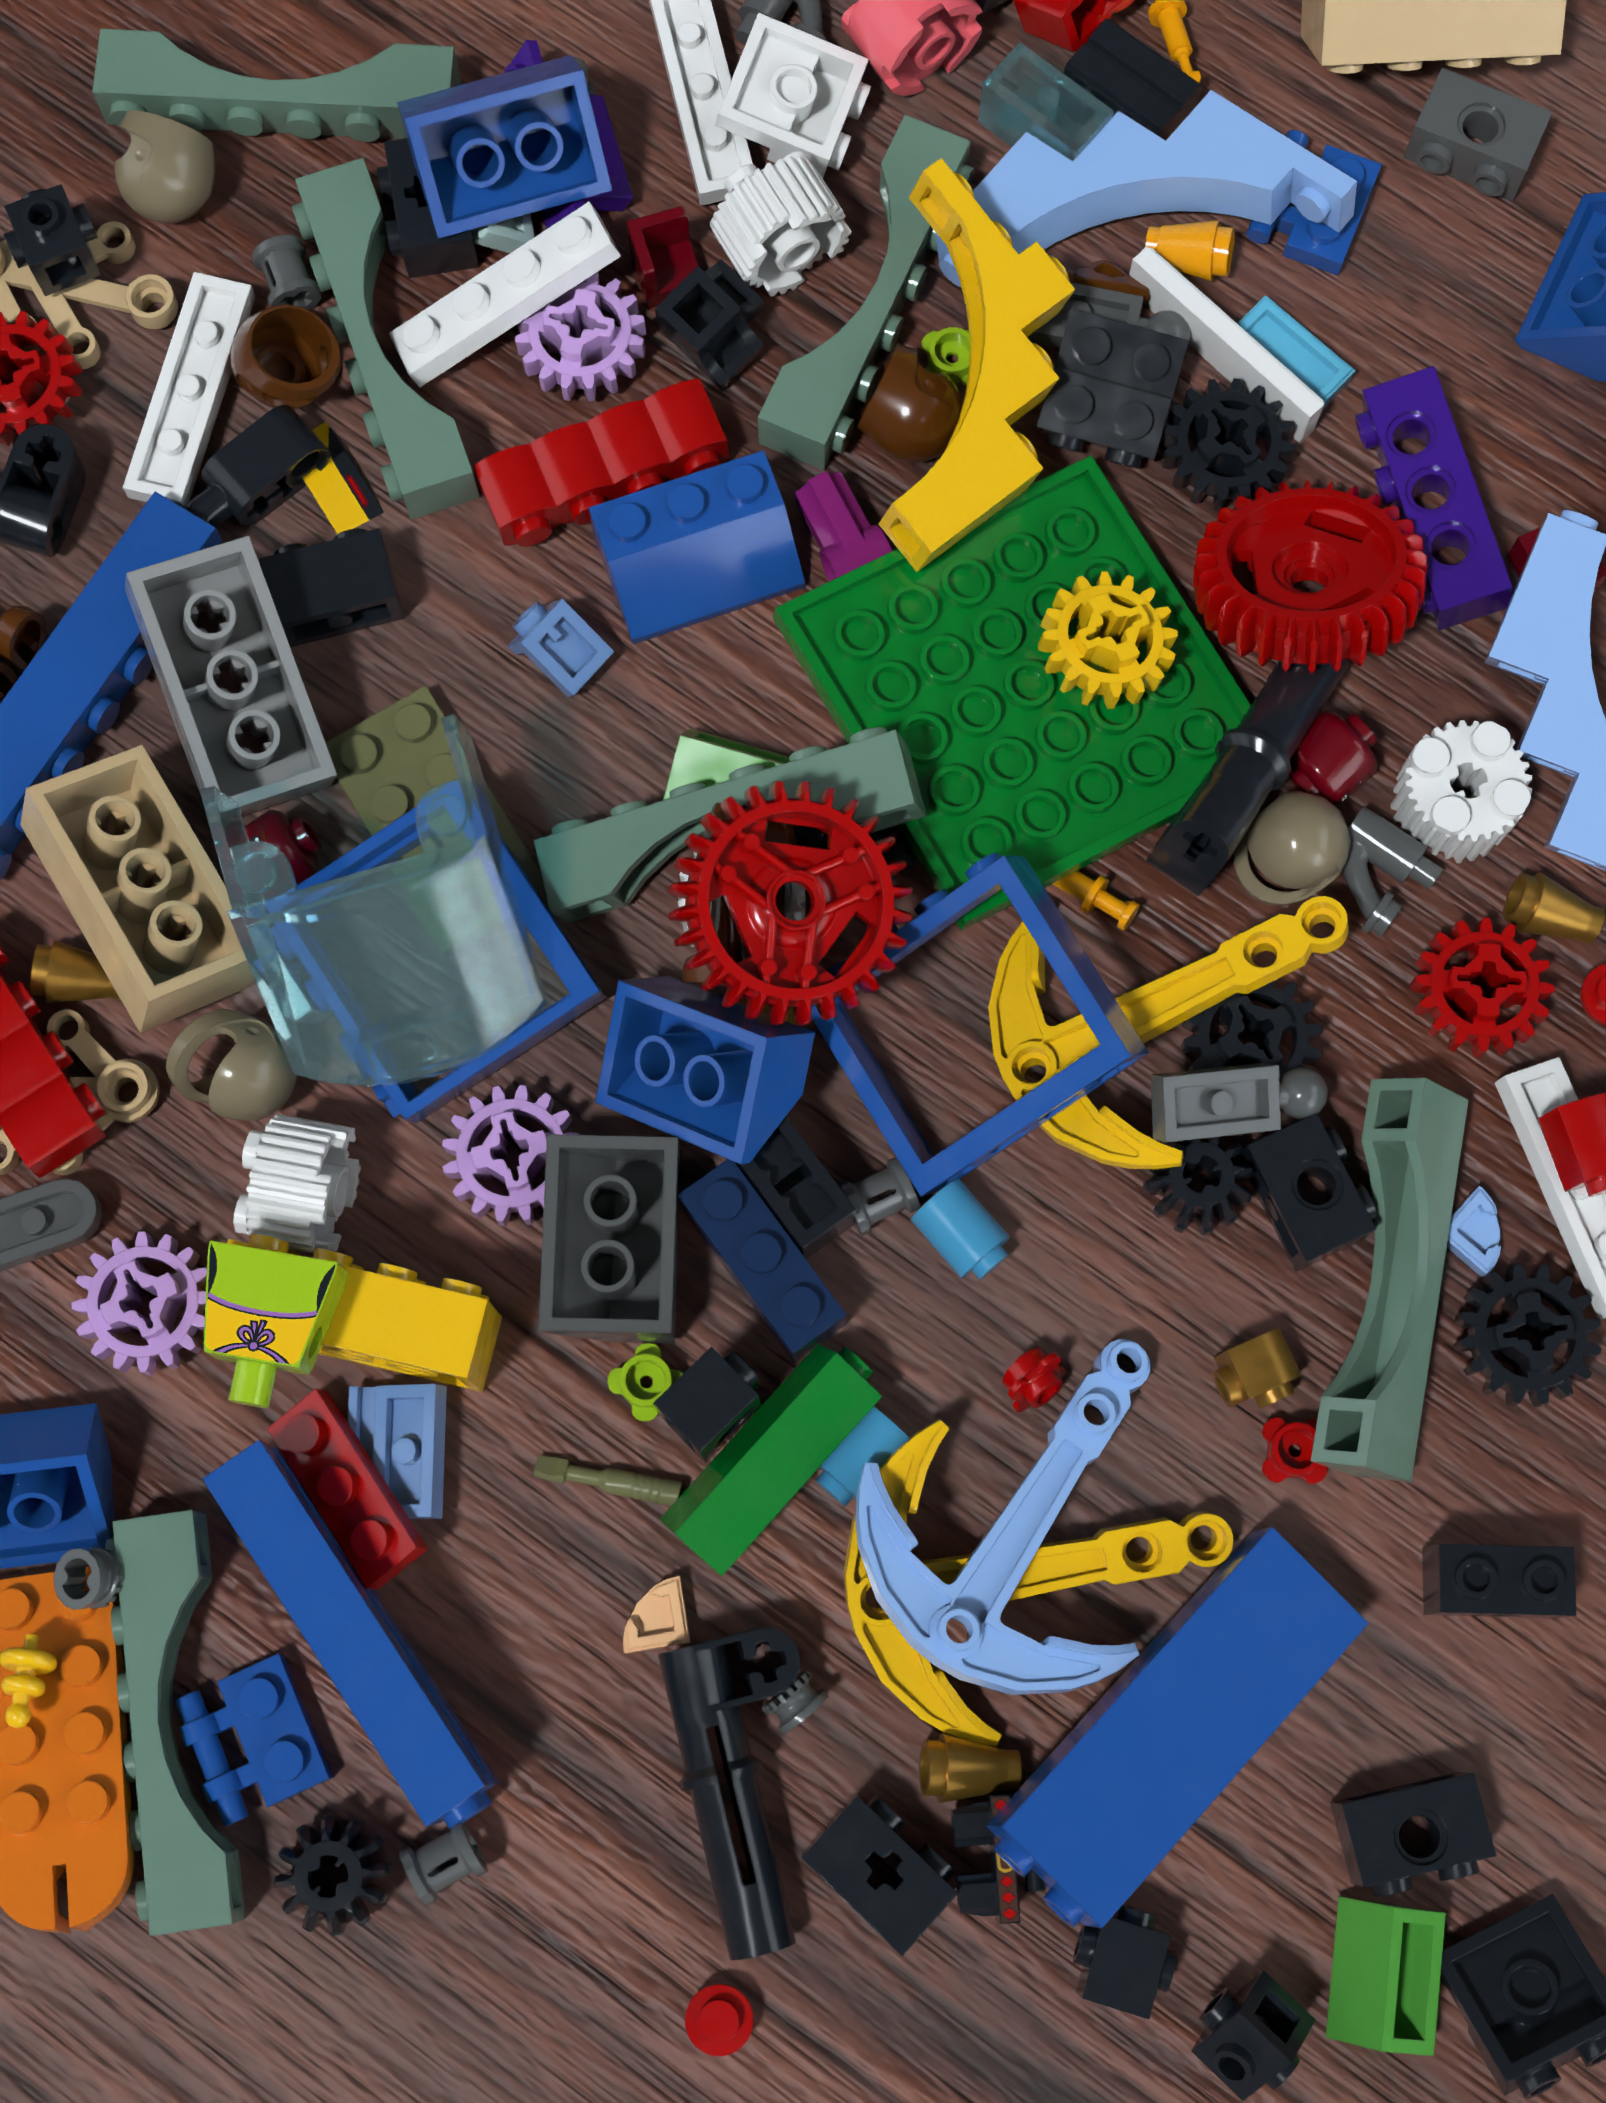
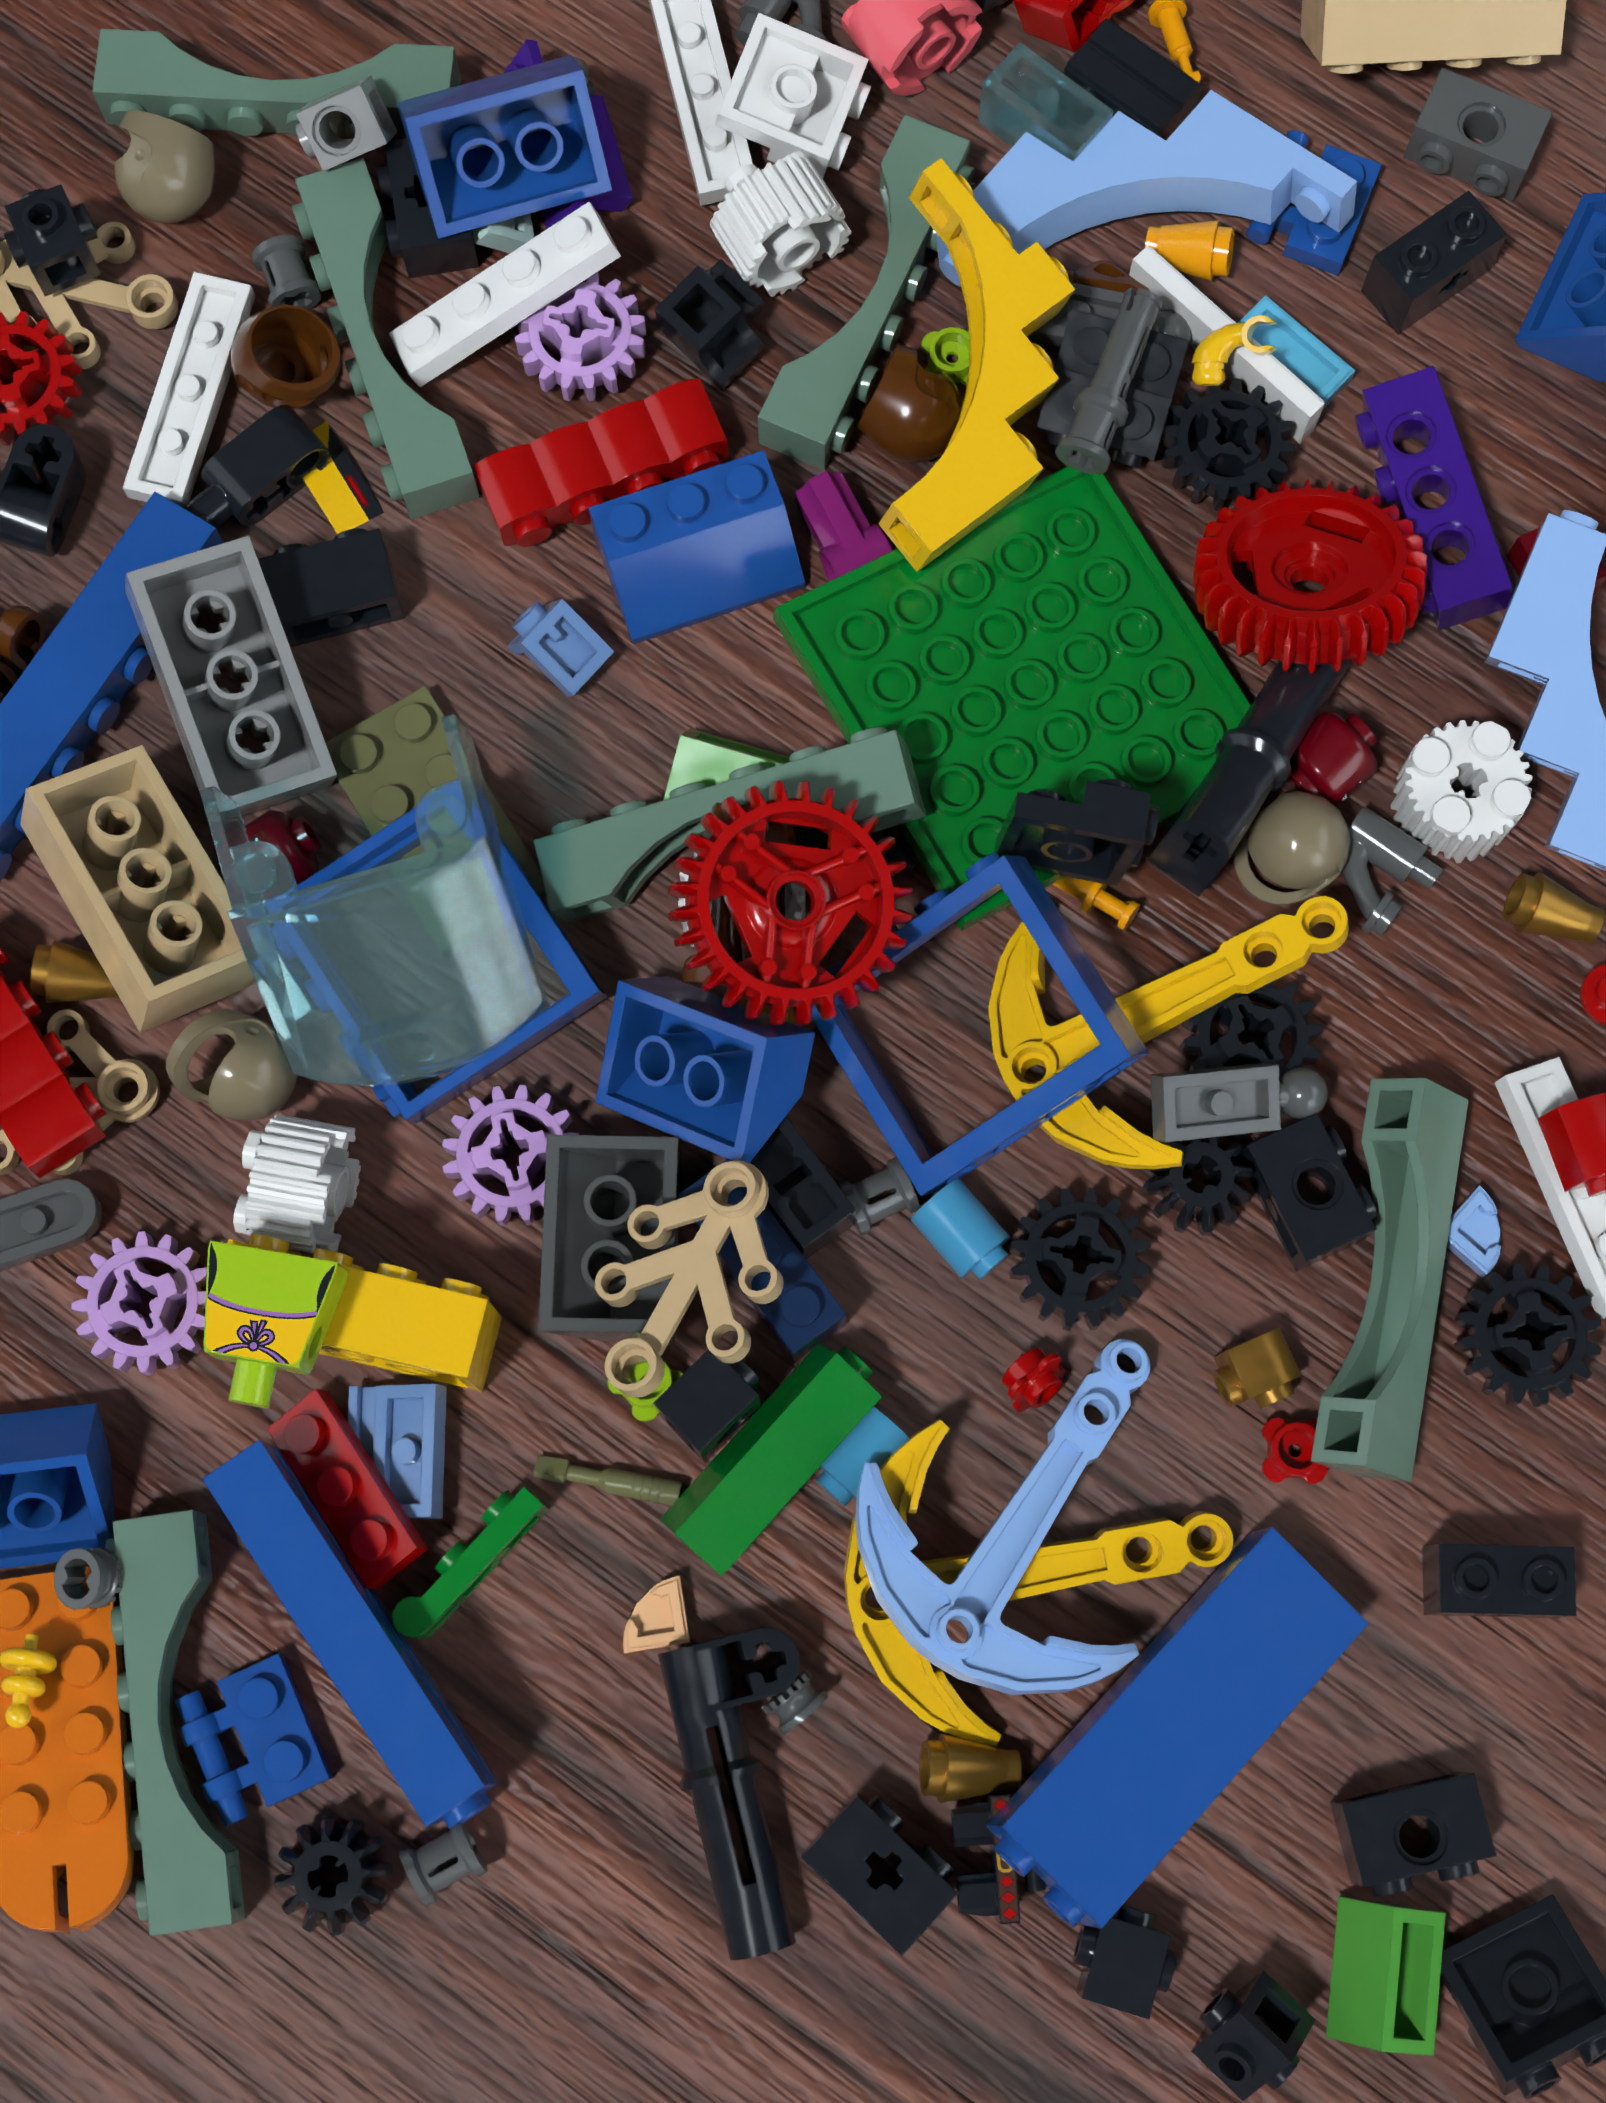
dark red panel [626,206,698,309] -> none
red plate [685,1983,754,2056] -> none
yellow gear [1038,571,1178,709] -> none
red gear [1410,917,1555,1058] -> none
none -> light grey brick [296,75,397,171]
none -> green plate [392,1487,549,1639]
none -> tan plant [594,1160,784,1398]
none -> black plate [994,779,1159,887]
none -> black gear [1009,1188,1151,1331]
none -> dark grey pin [1055,288,1163,474]
none -> yellow arm [1191,315,1277,386]
none -> black brick [1361,190,1507,335]

